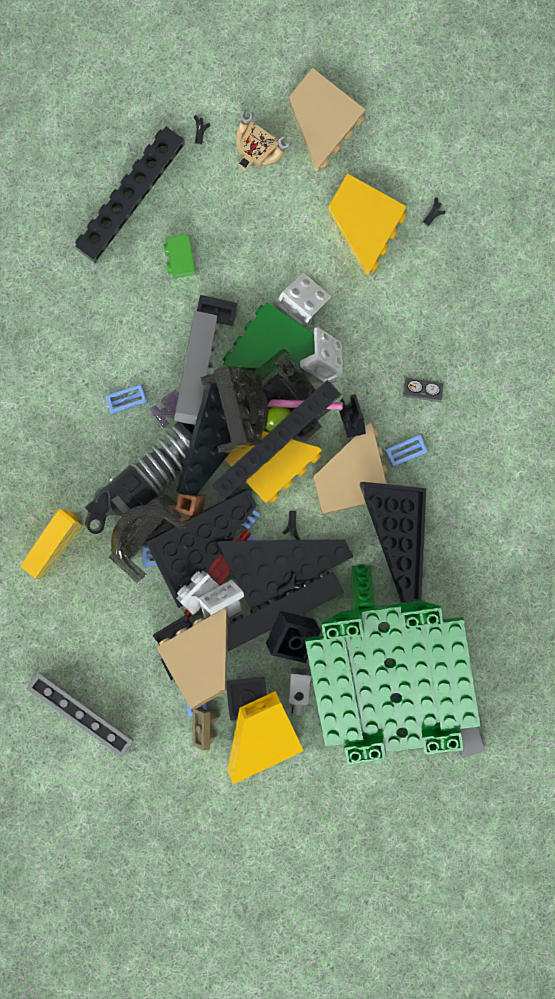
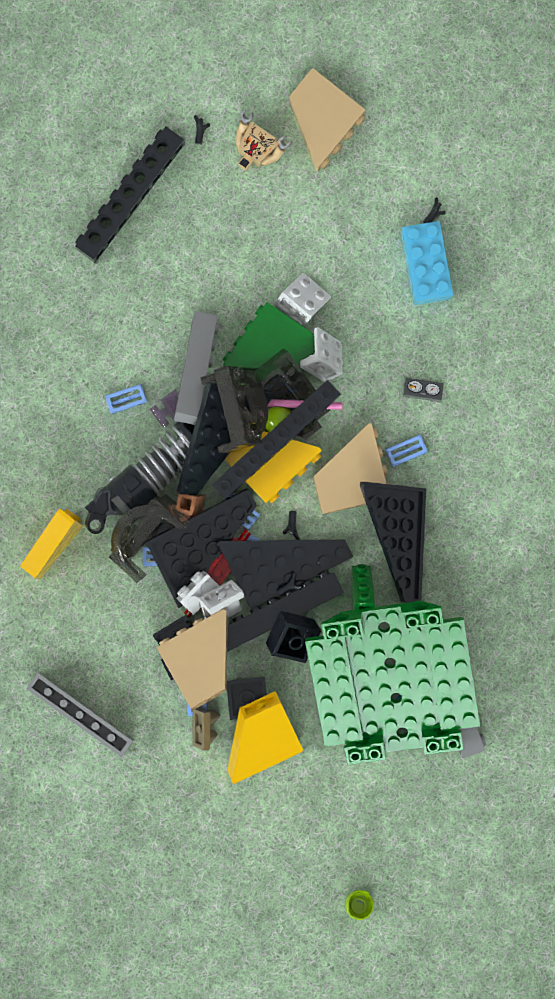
bright green brick [164,234,196,279] -> none
black hinge [197,295,238,326] -> none
light grey torso [288,668,311,715] -> none
yellow slope [328,173,407,275] -> none
black hinge [339,394,366,438] -> none
none -> lime hair [345,889,374,920]
none -> medium azure brick [401,221,453,305]

